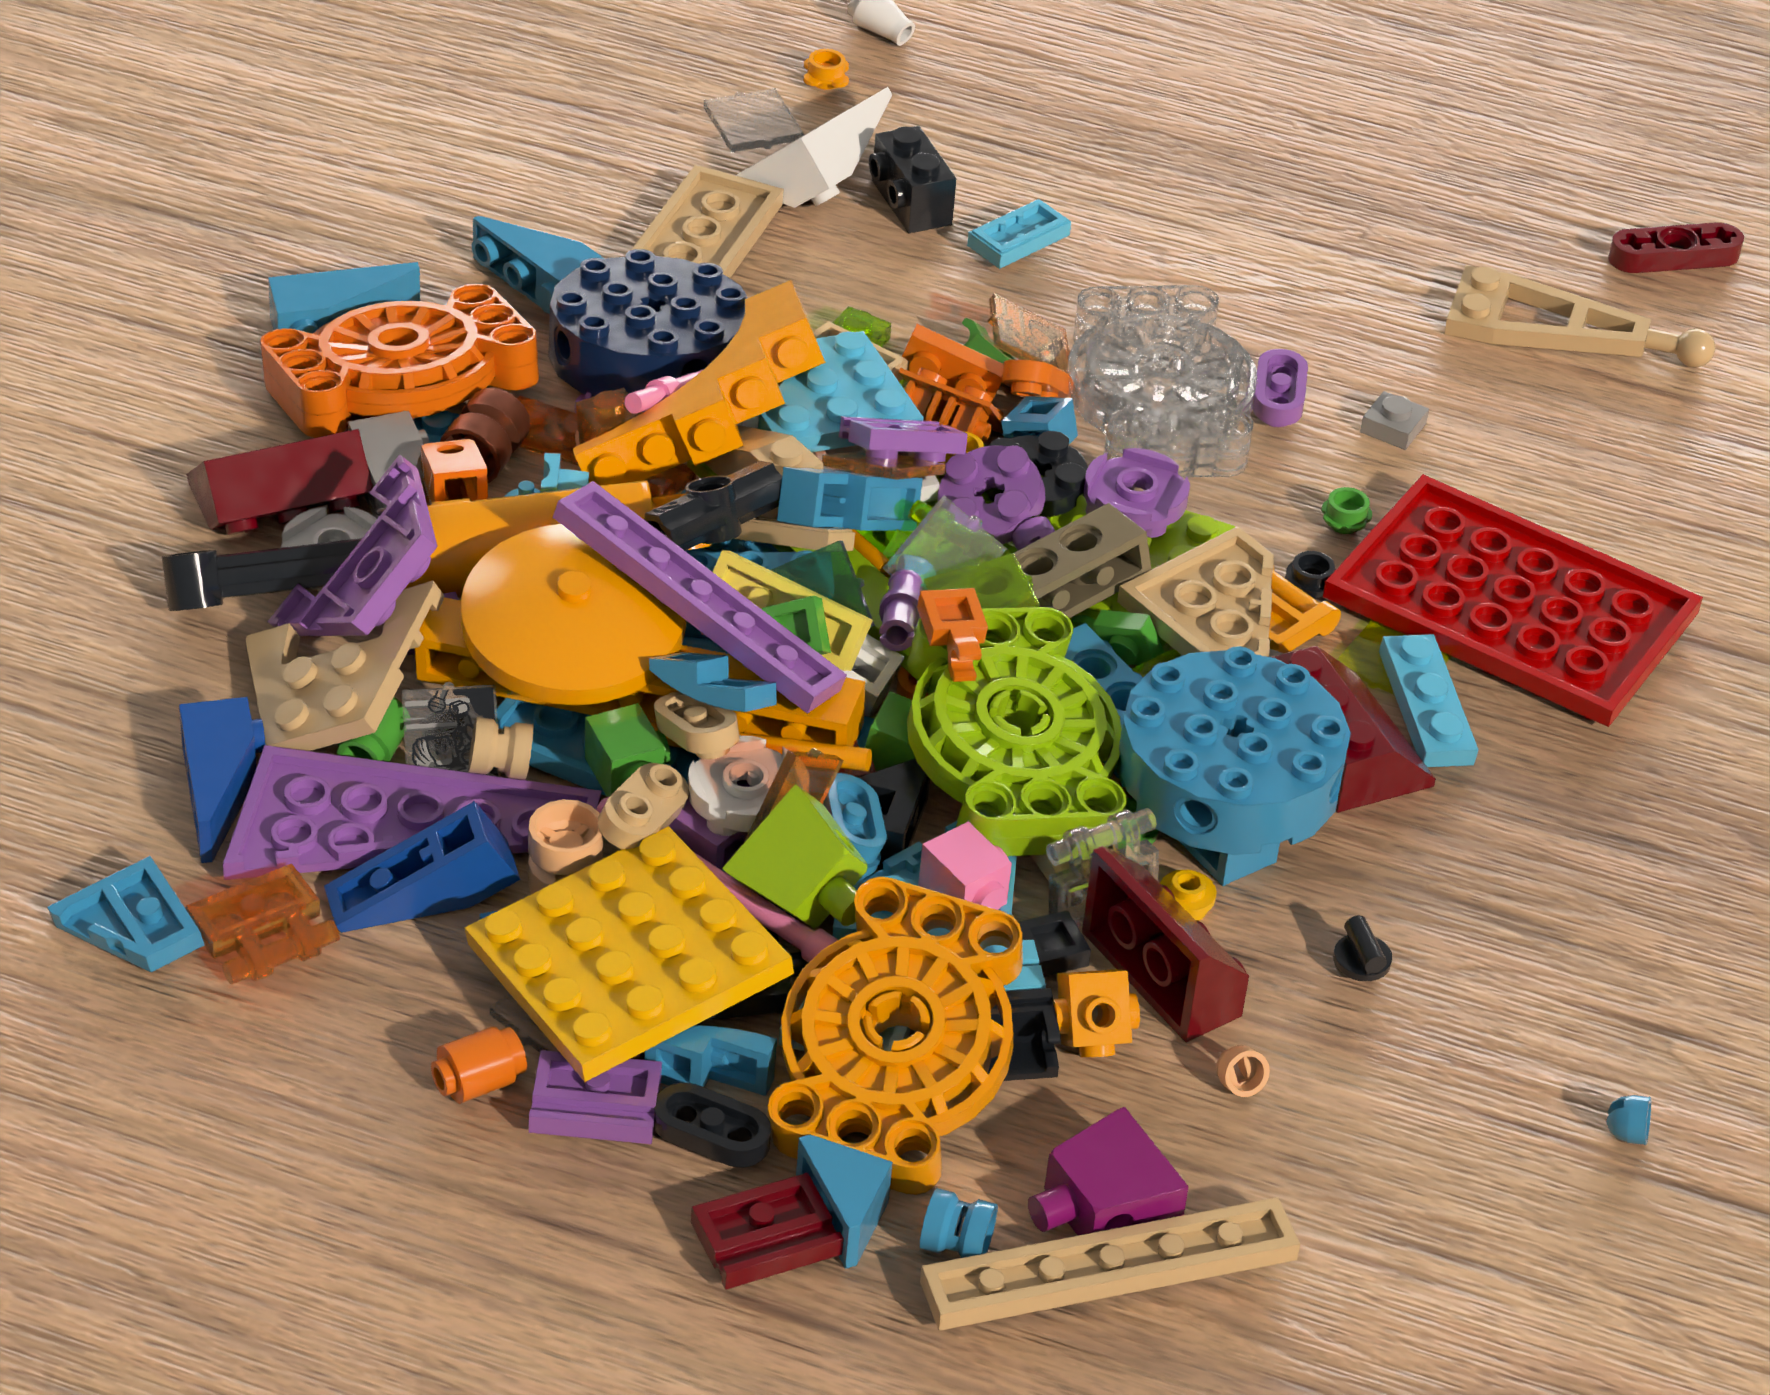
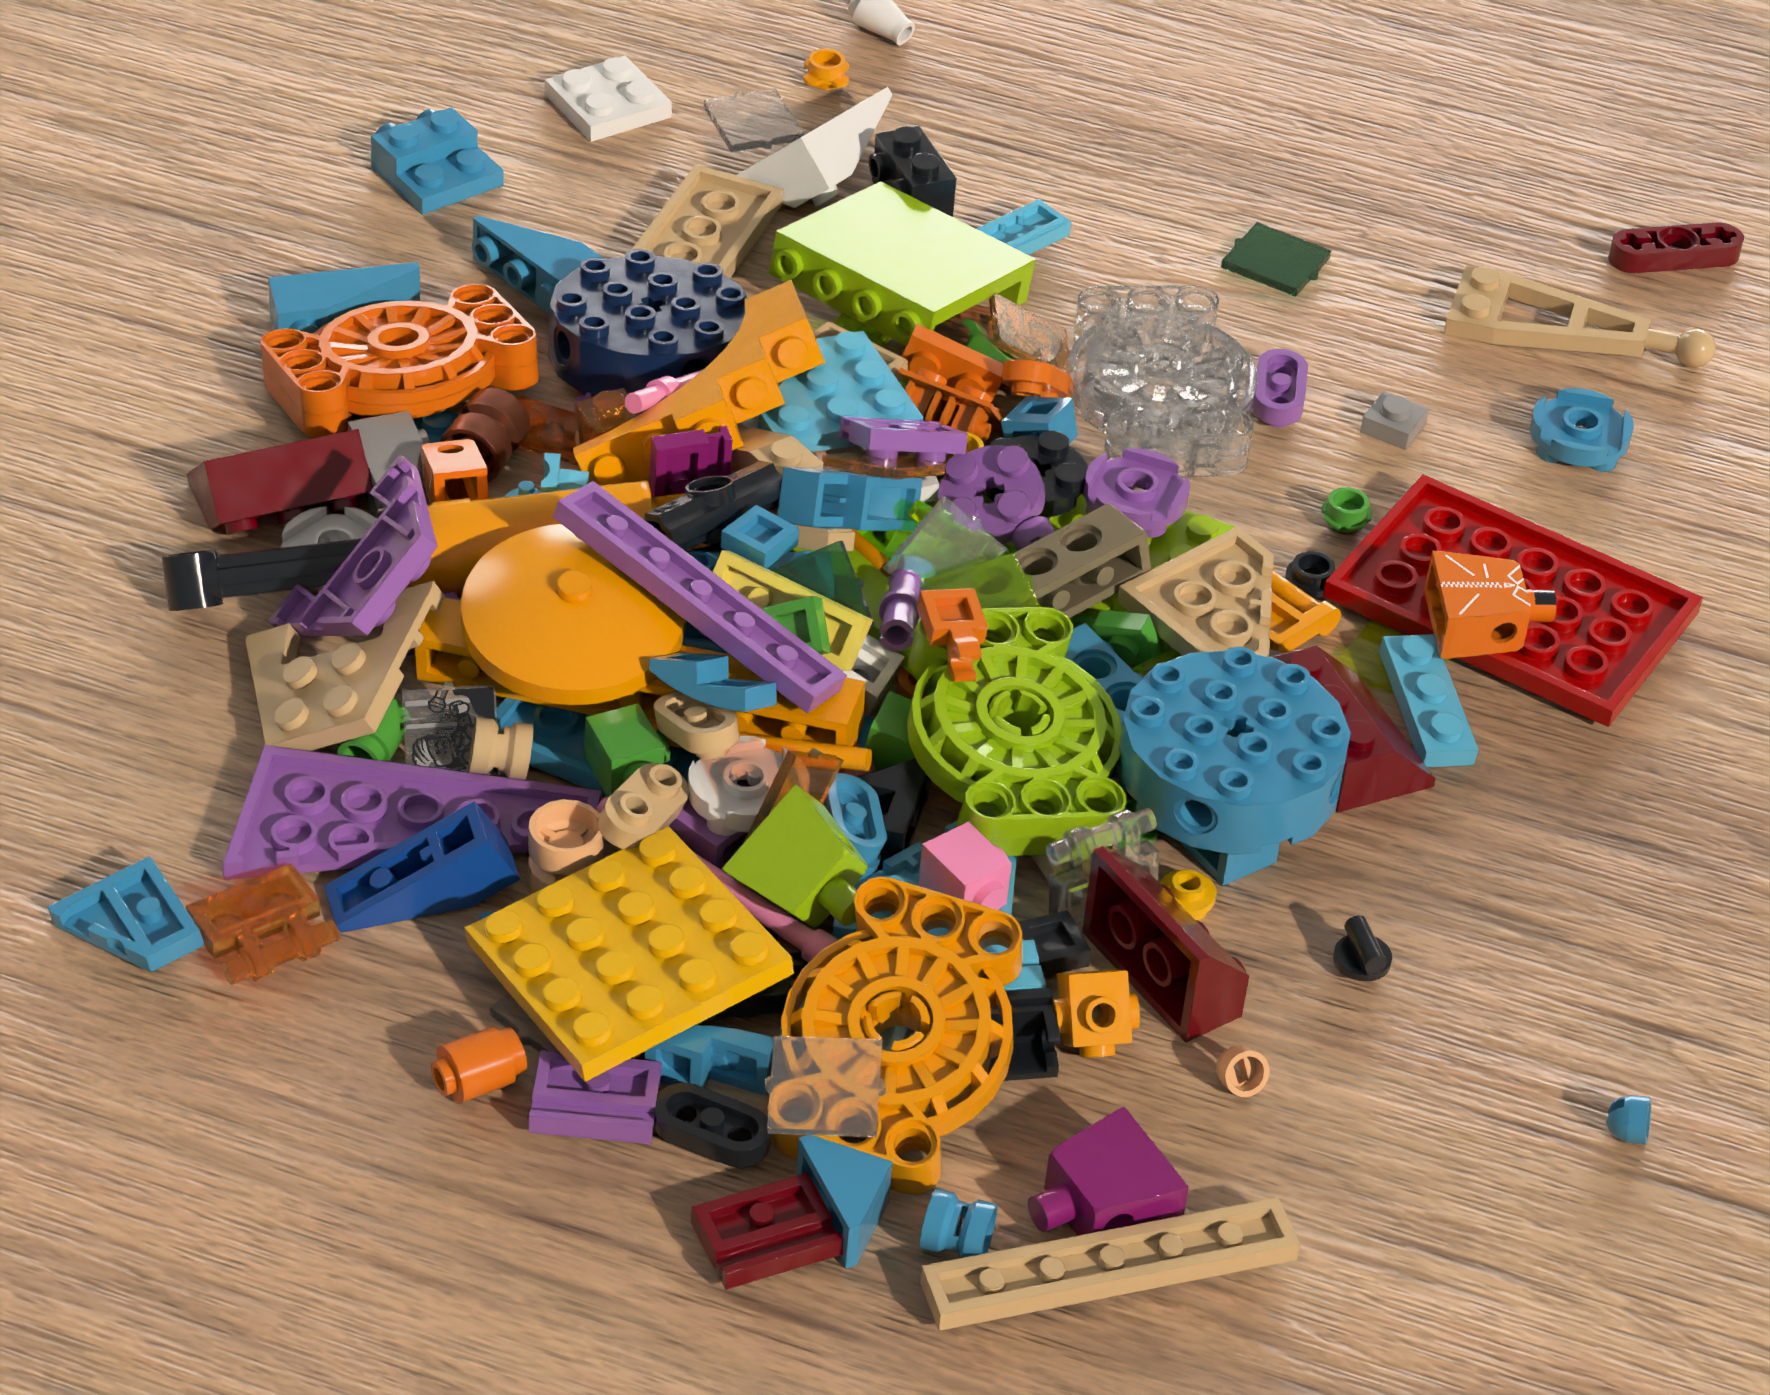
blue slope [179,697,265,863] -> none
none -> dark azure plate [371,107,504,215]
none -> white plate [545,56,672,142]
none -> magenta plate [649,426,733,498]
none -> dark azure plate [721,505,799,568]
none -> clear piece [765,1036,886,1137]
none -> panel [769,181,1036,346]
none -> clear green piece [1221,222,1331,297]
none -> orange torso [1424,551,1556,659]
none -> dark azure plate [1530,388,1634,472]

